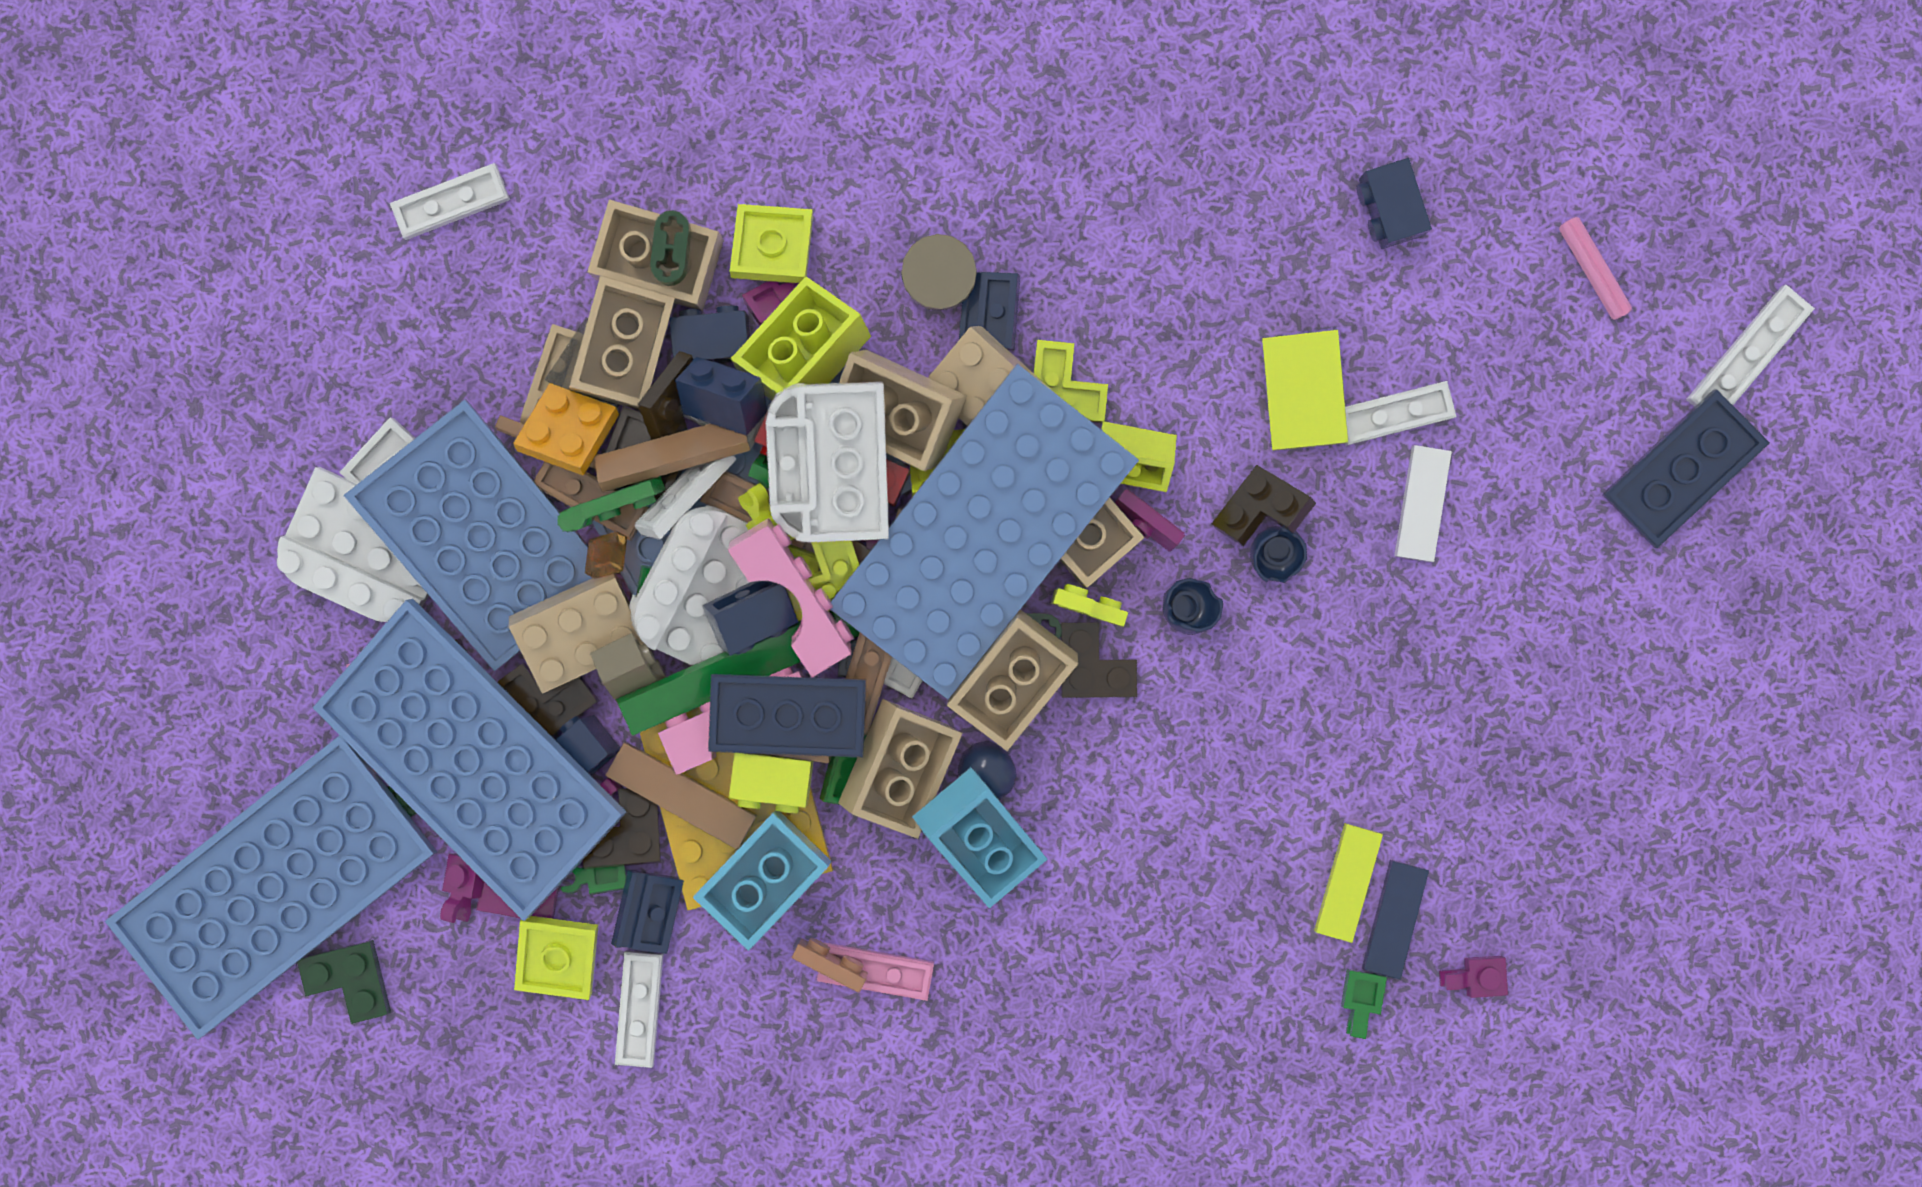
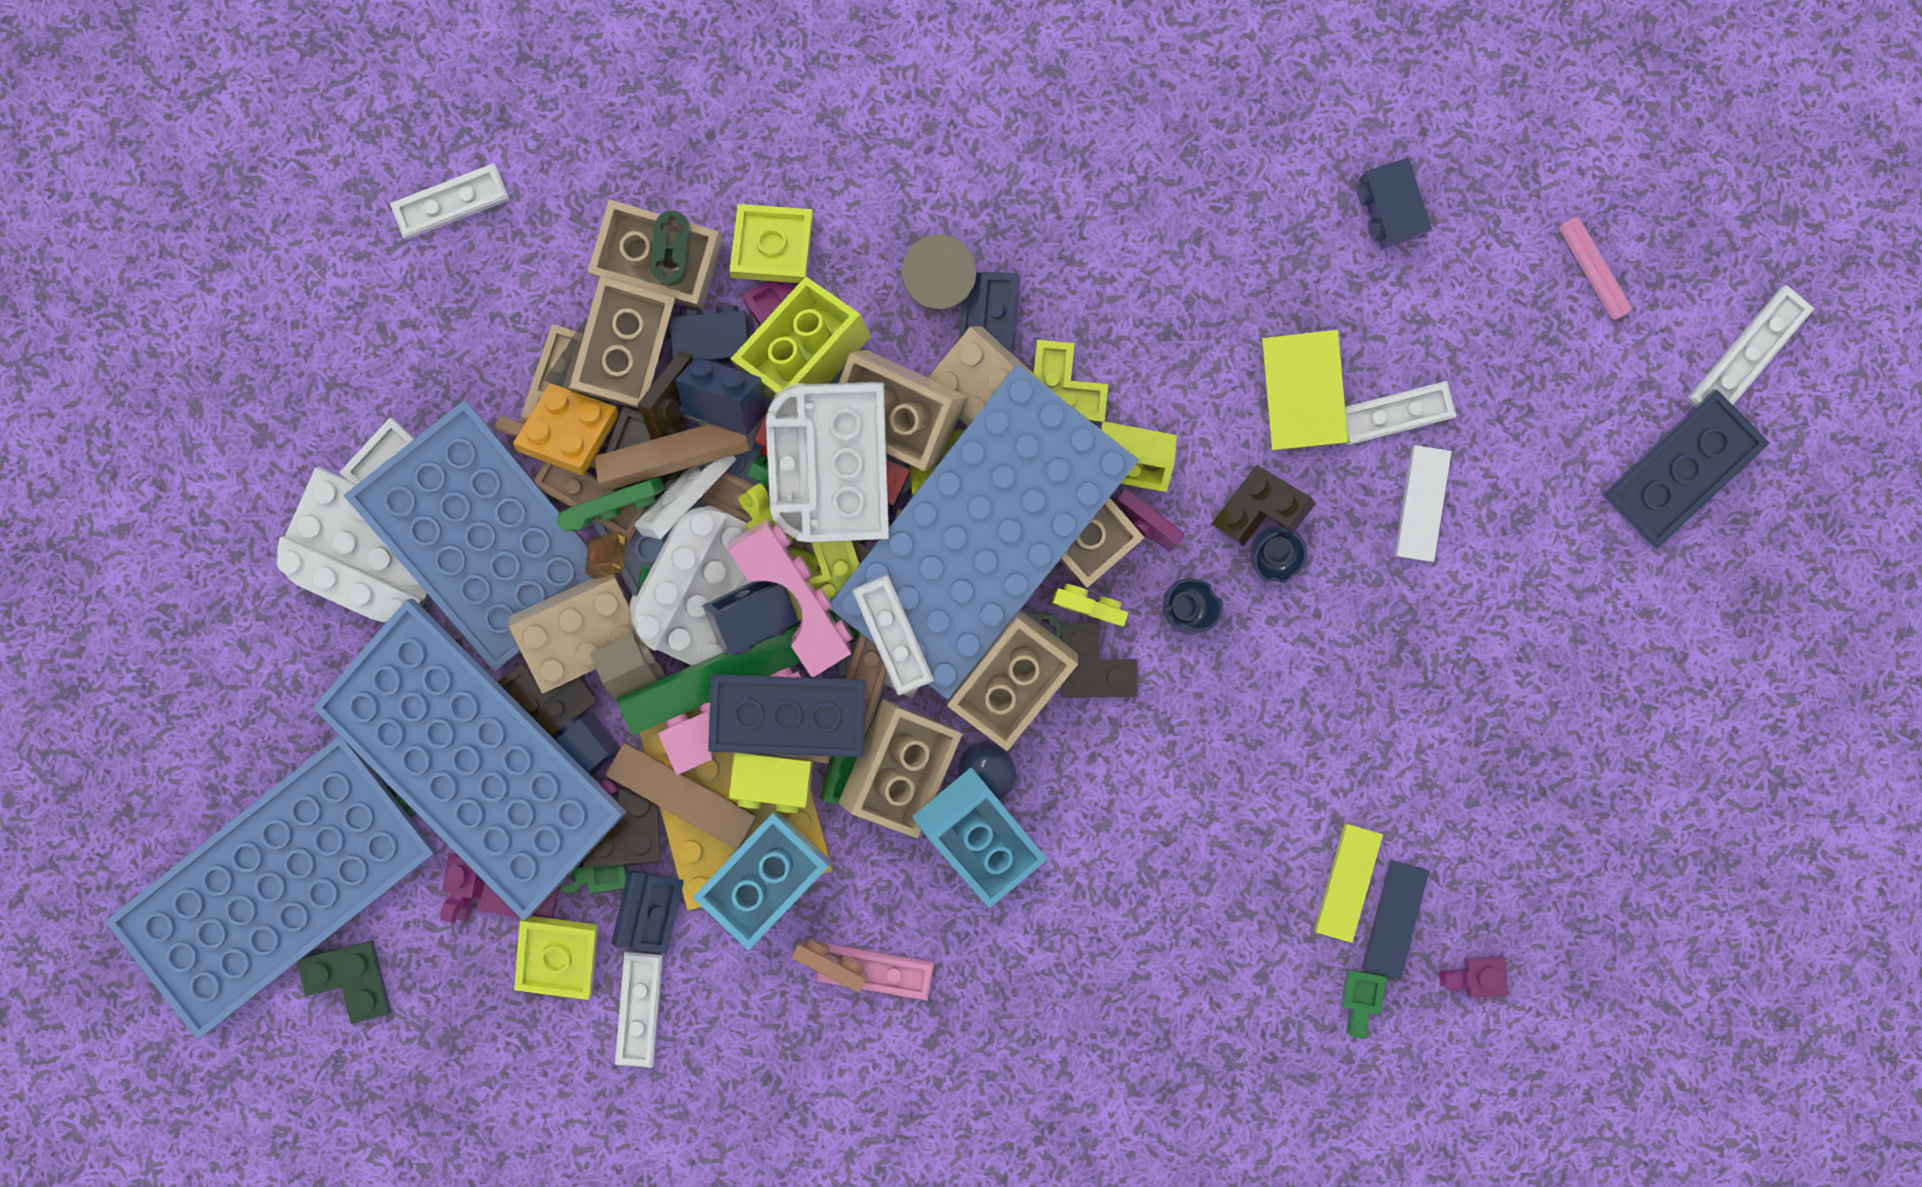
none -> white tile [852,574,934,696]

